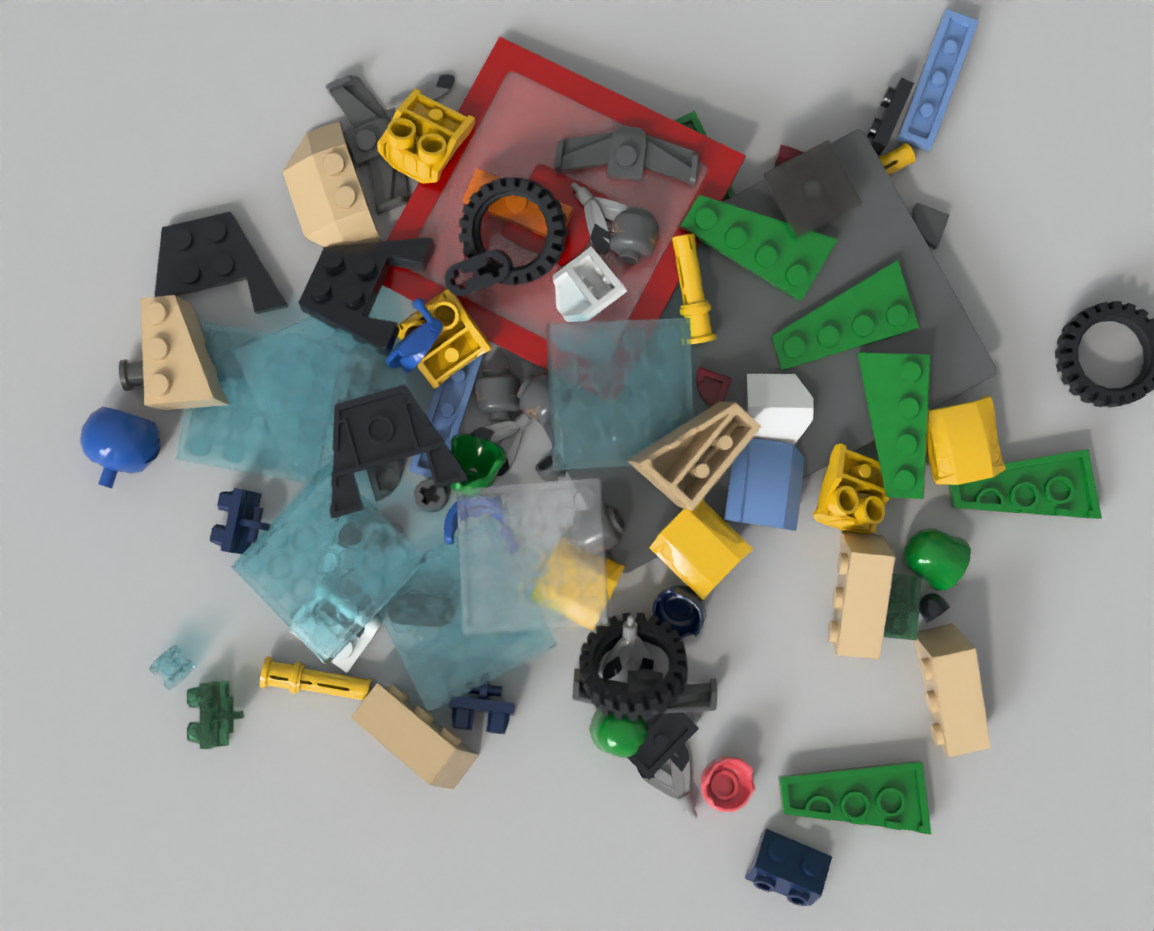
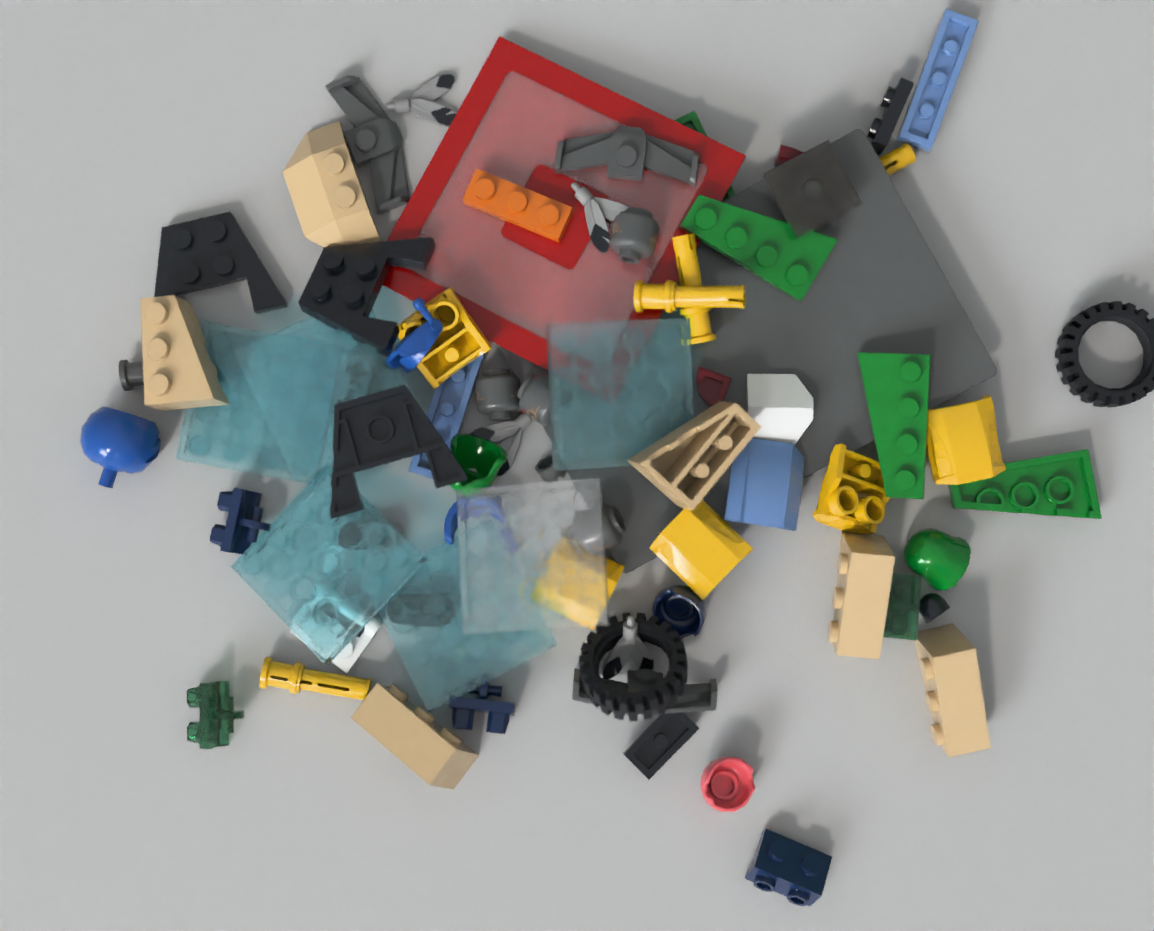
clear light blue wheel [149,645,196,690] -> none
dark grey tile [367,460,402,502] -> none
yellow slope [377,88,475,183] -> none
dark grey bush [414,479,449,512] -> none
black beam [444,250,513,296] -> none
black tyre [459,177,568,285] -> none
white slope [553,246,627,322] -> none
green hair [589,707,647,758] -> none
light grey piece [637,744,697,819] -> none
green wing [770,260,919,371] -> none
green wing [778,761,932,835] -> none
dark grey tile [912,203,950,249] -> none
none -> yellow pin [634,280,746,313]

